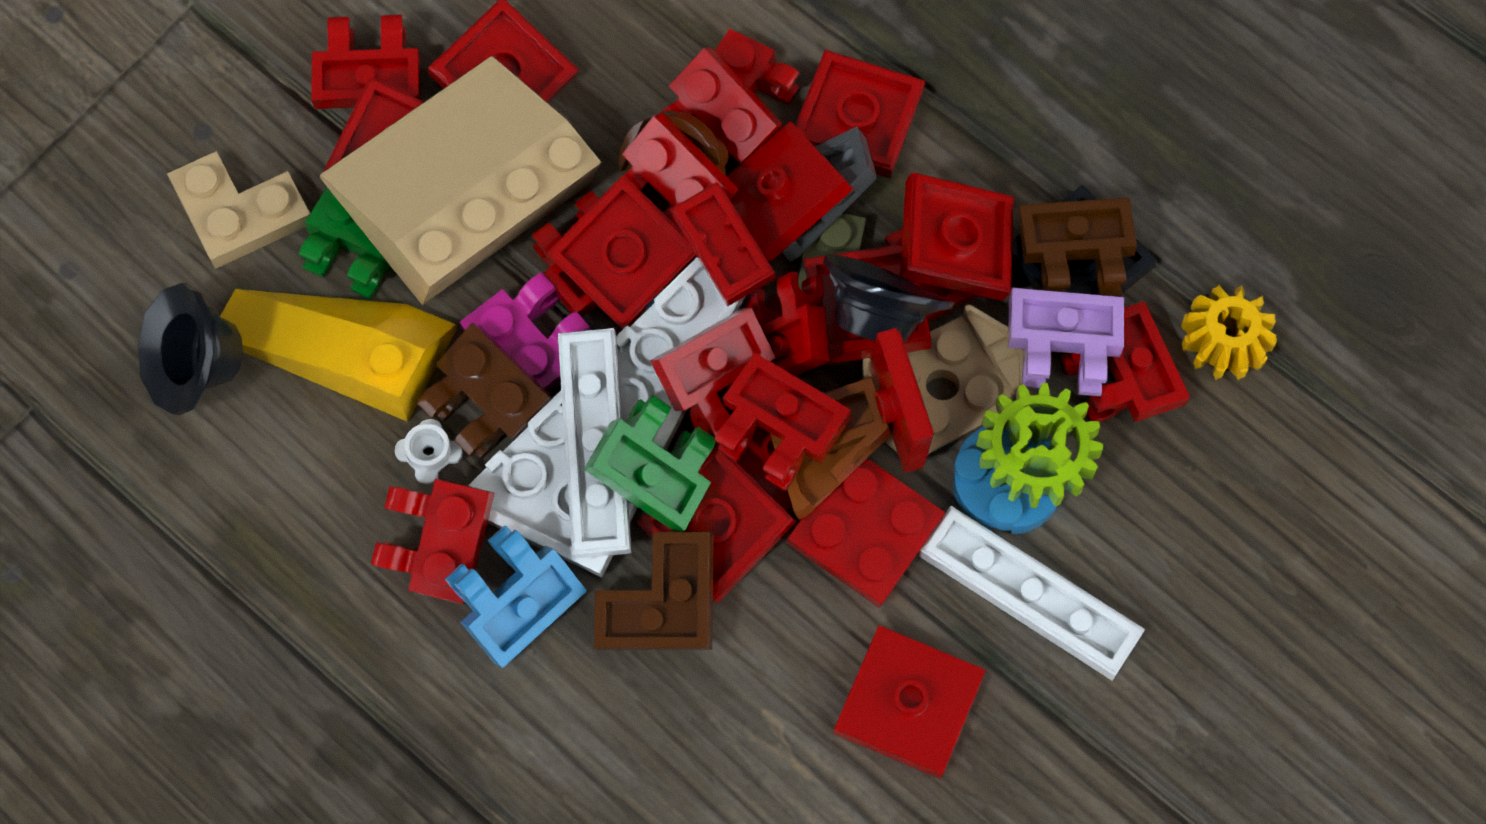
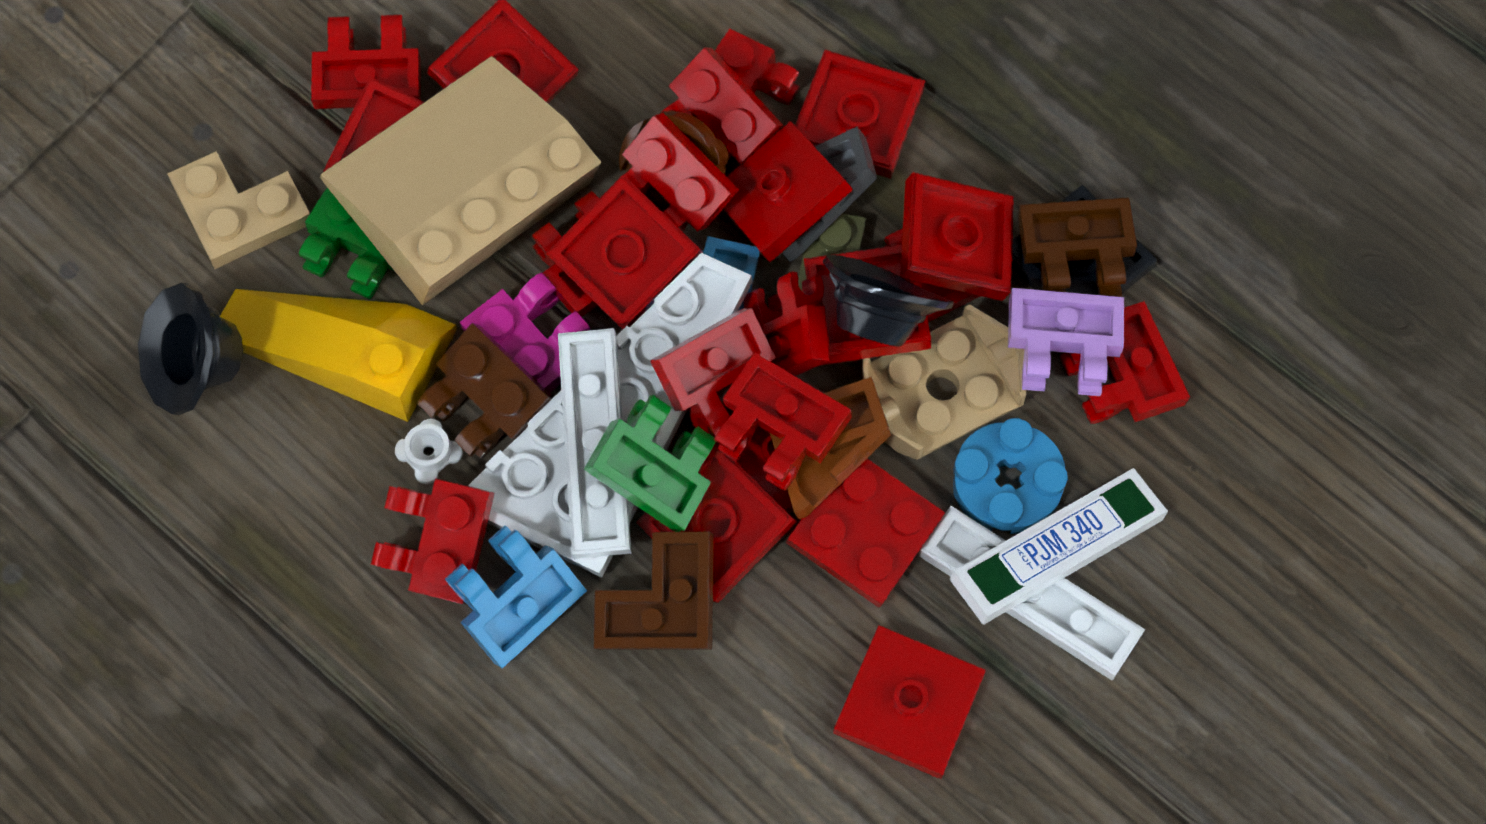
red plate [670,181,776,307] -> none
red plate [870,328,934,473] -> none
lime gear [976,383,1103,508] -> none
yellow gear [1181,285,1277,380] -> none
none -> tile [950,468,1168,625]

